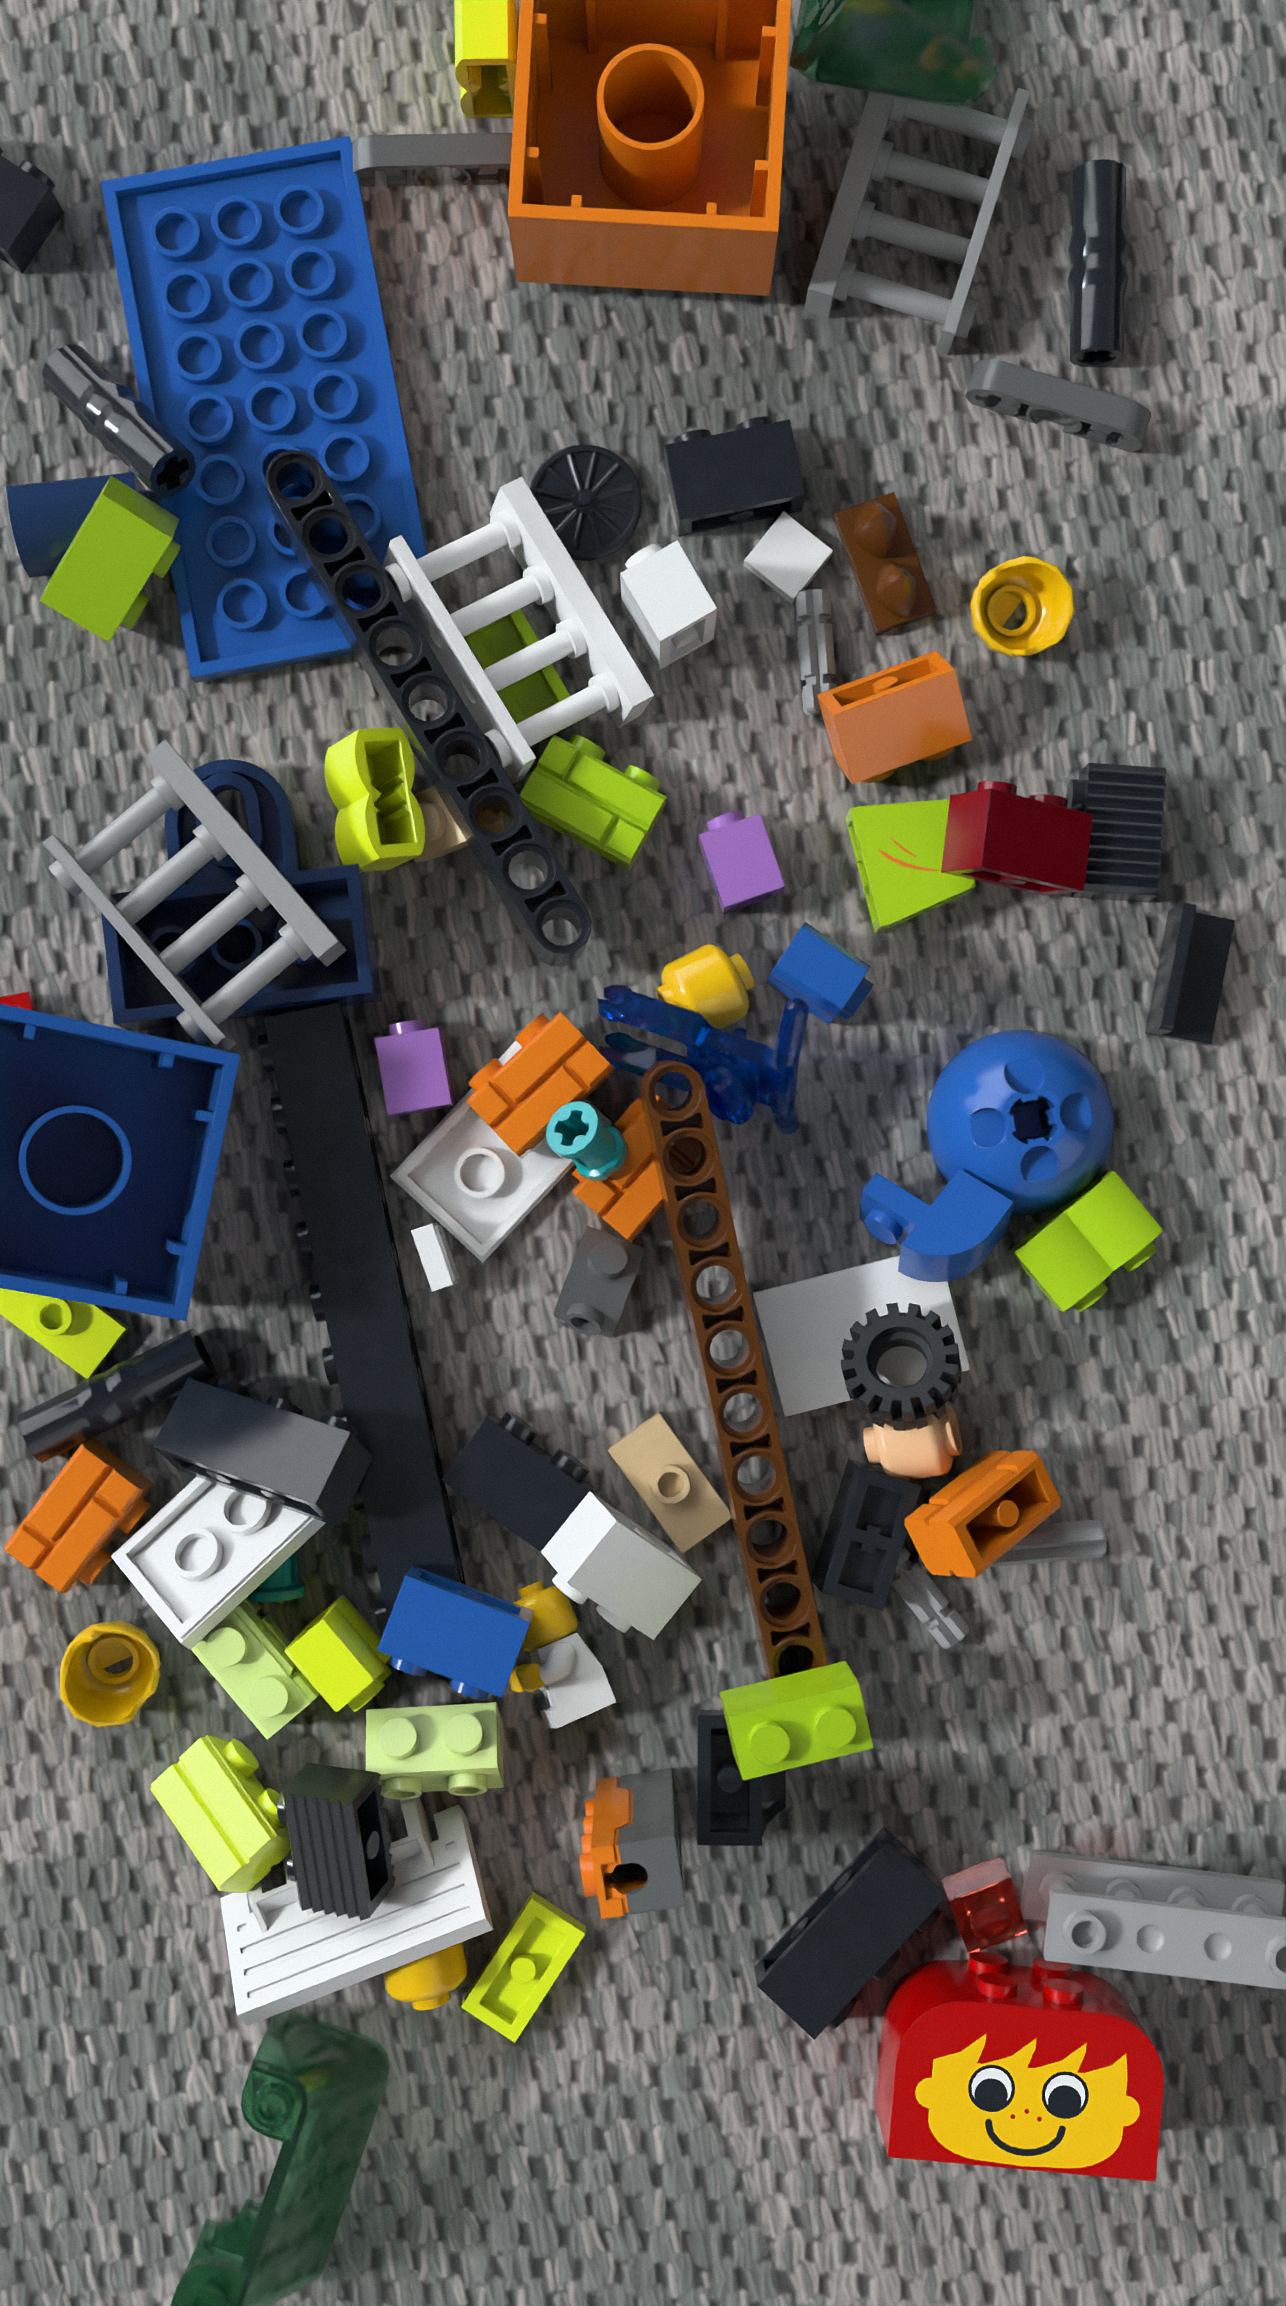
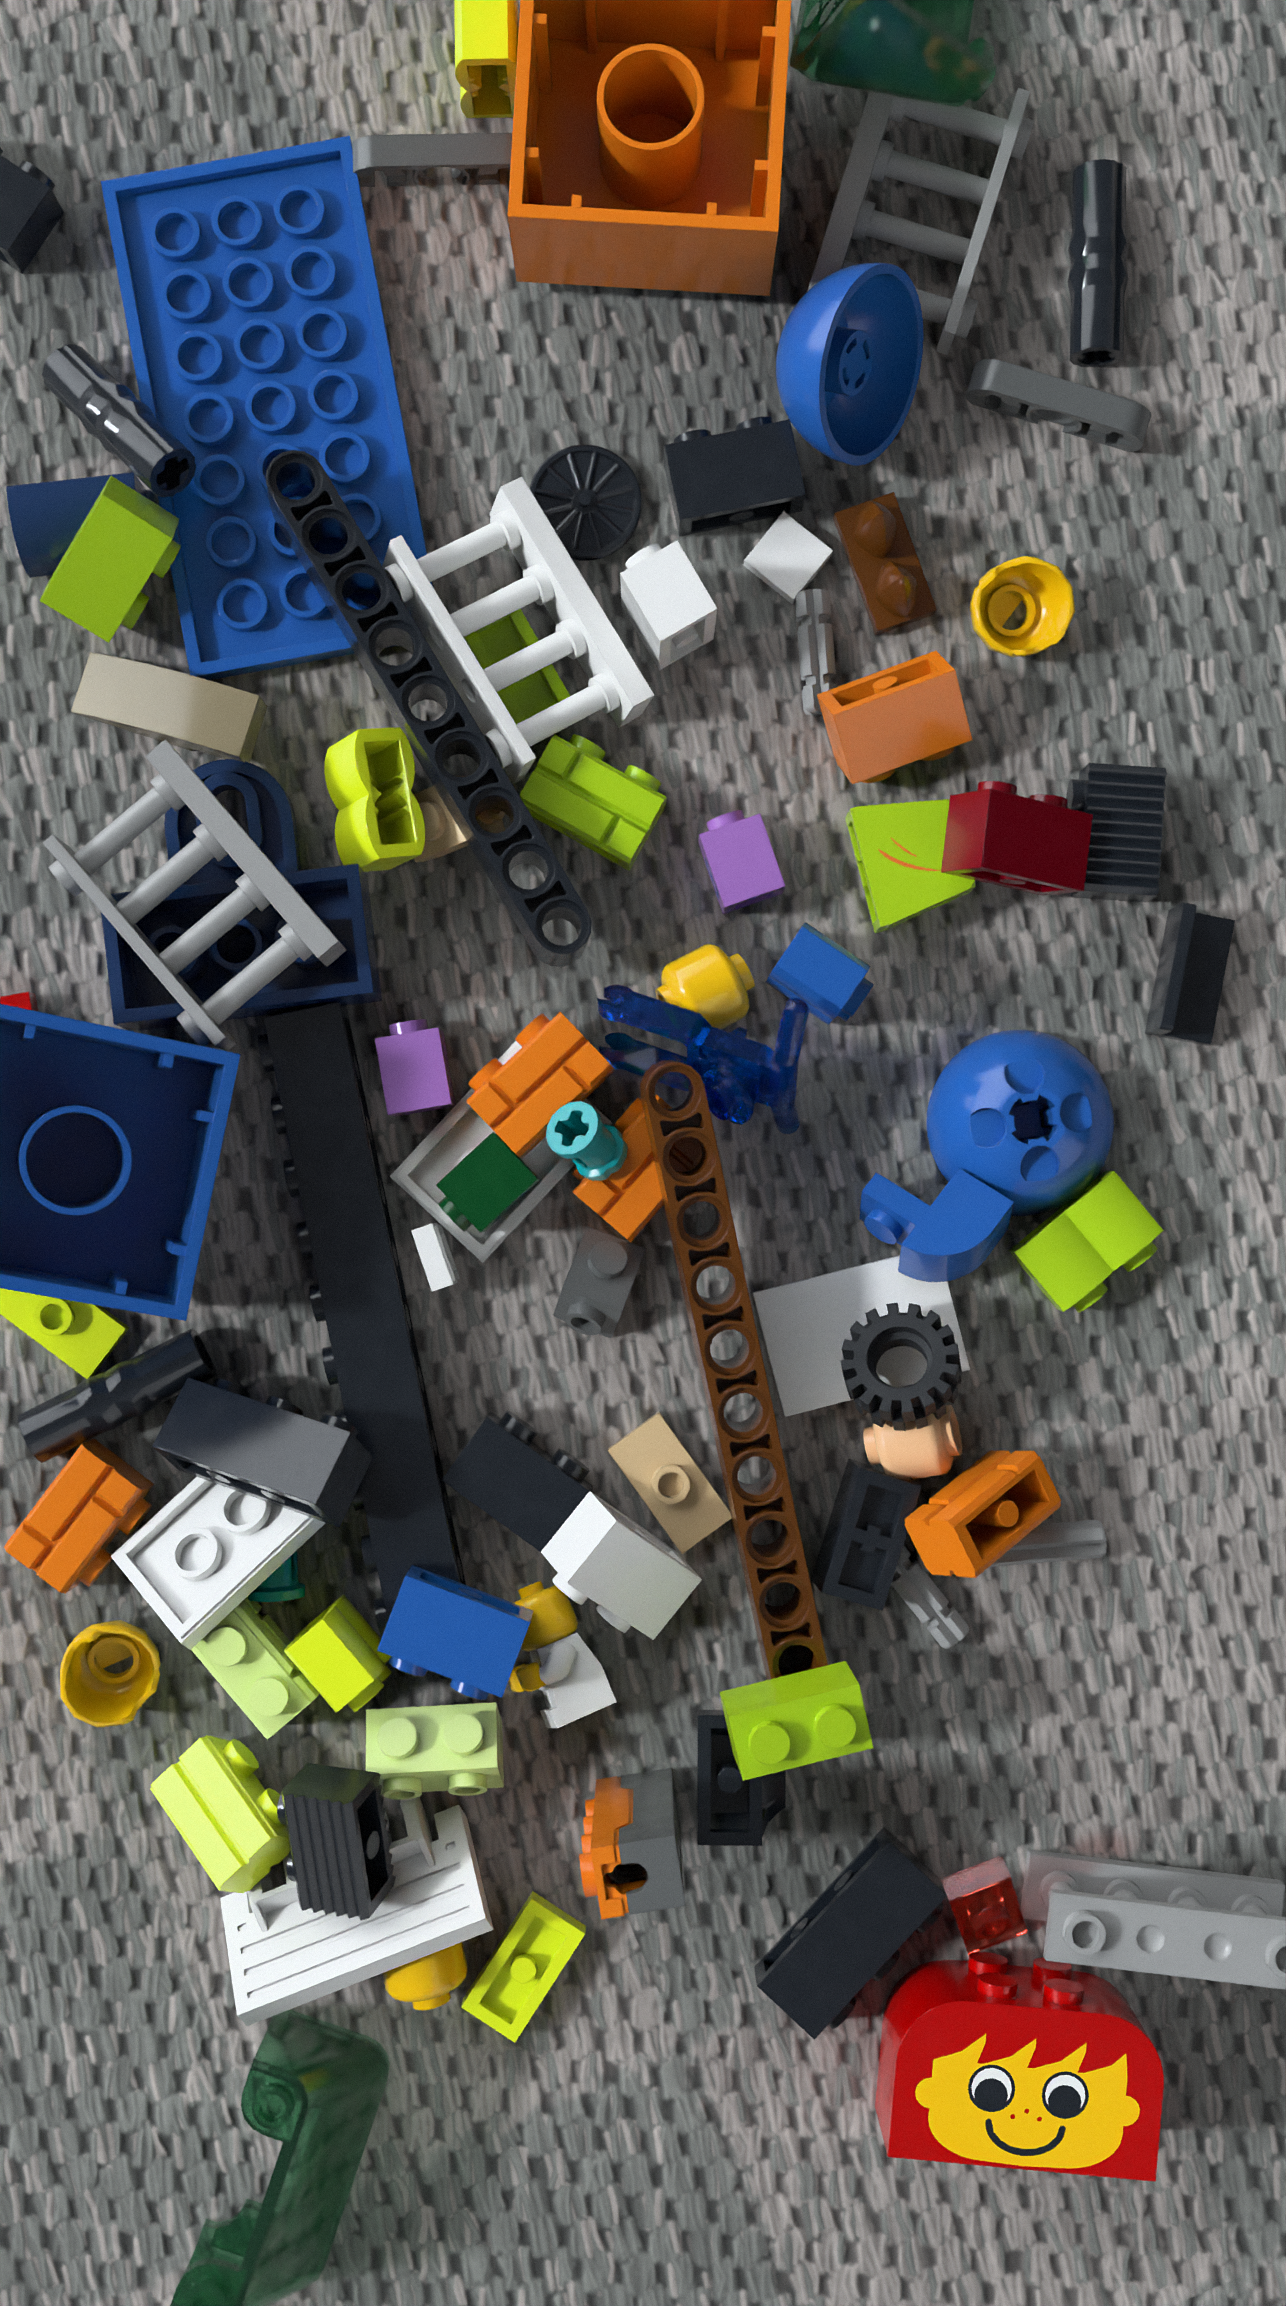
none -> slope [71,652,268,763]
none -> dark green brick [436,1132,540,1233]
none -> blue piece [776,262,924,466]

